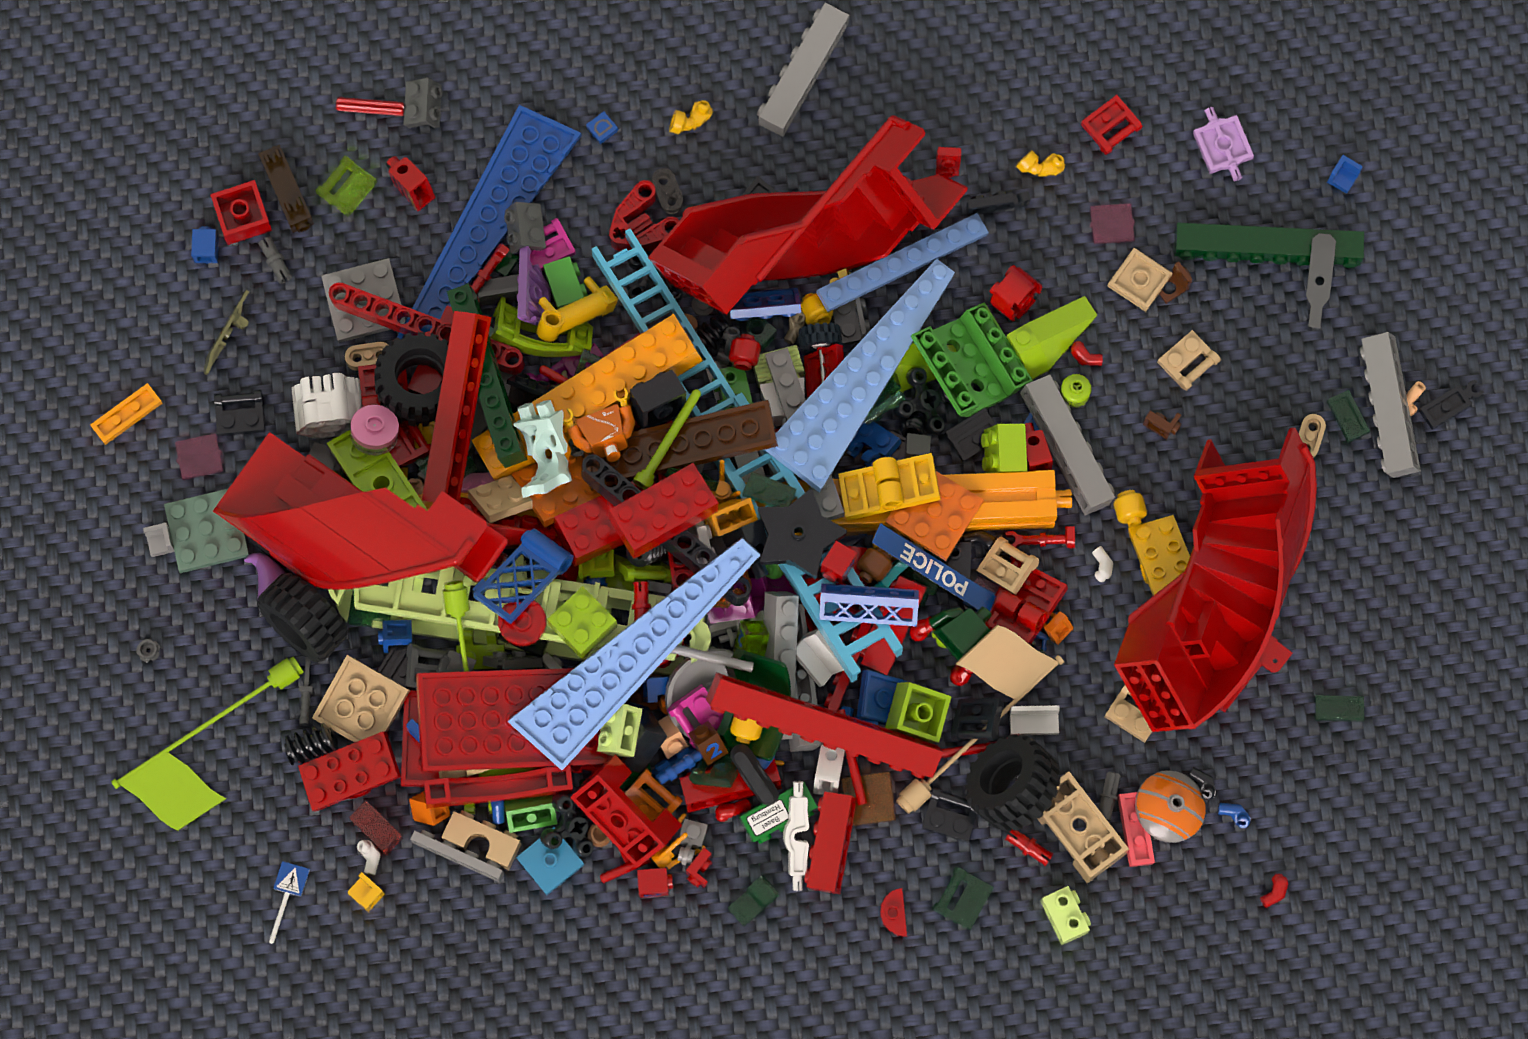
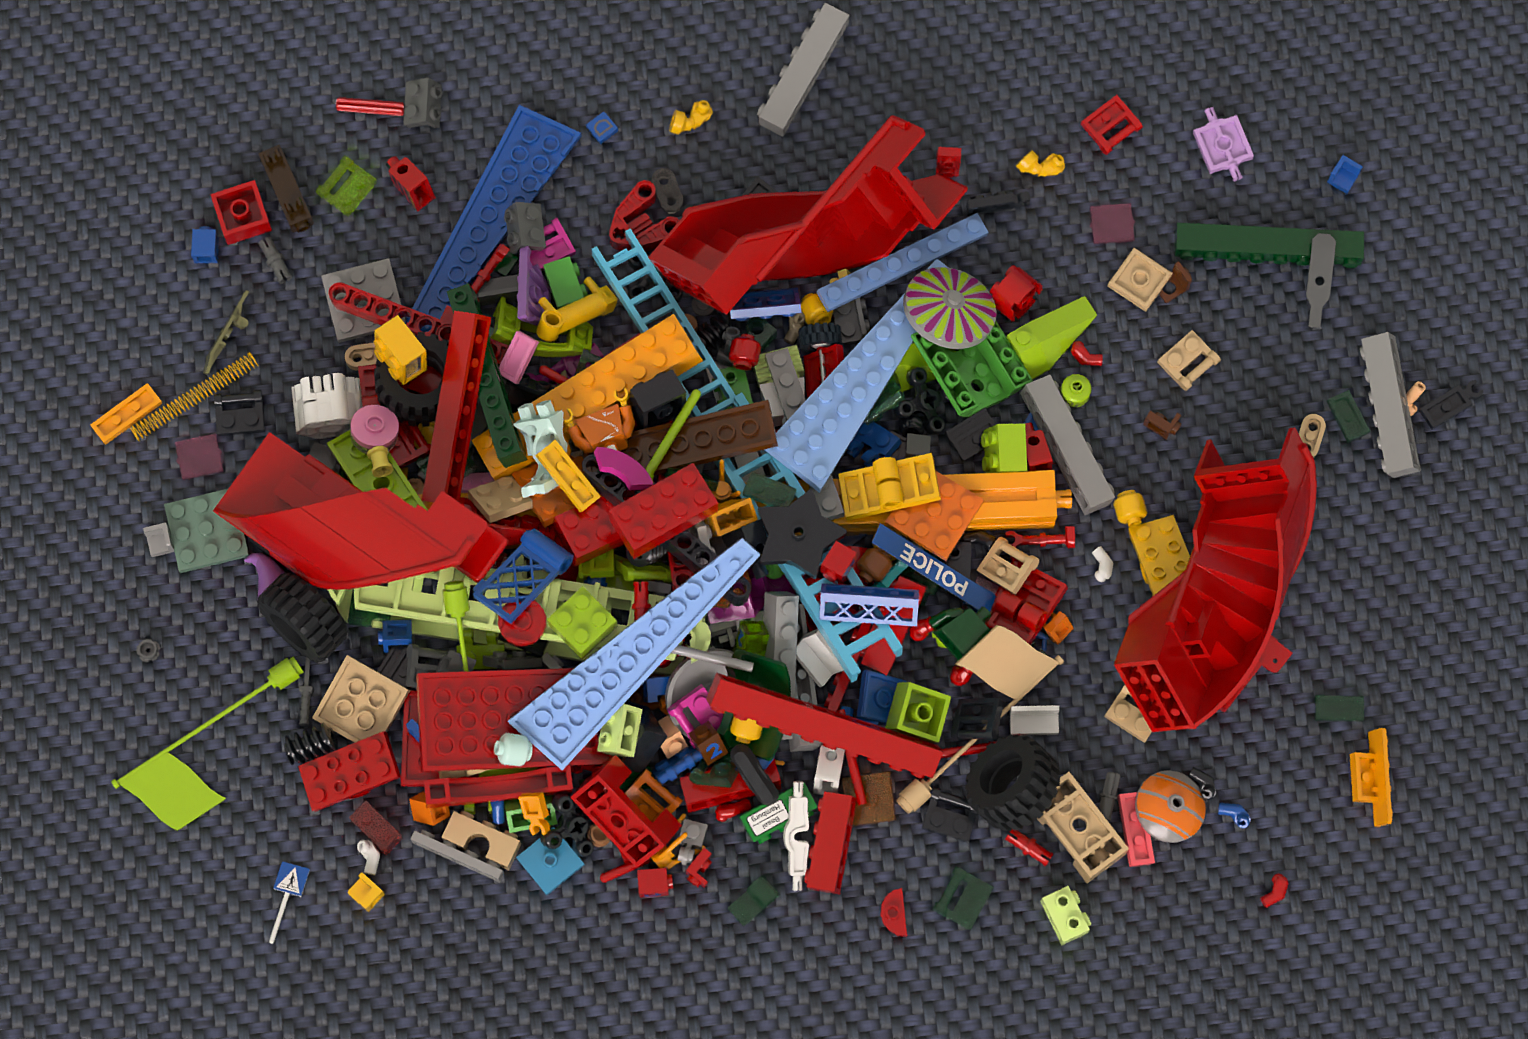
none -> yellow piece [130,352,259,441]
none -> light yellow bush [367,446,393,478]
none -> yellow piece [373,315,427,385]
none -> light aqua head [494,733,532,766]
none -> bright pink tile [499,331,539,384]
none -> light orange plate [518,792,550,835]
none -> yellow plate [535,439,601,512]
none -> dark pink tile [594,447,654,490]
none -> dish [903,267,996,349]
none -> light orange bracket [1350,728,1393,827]

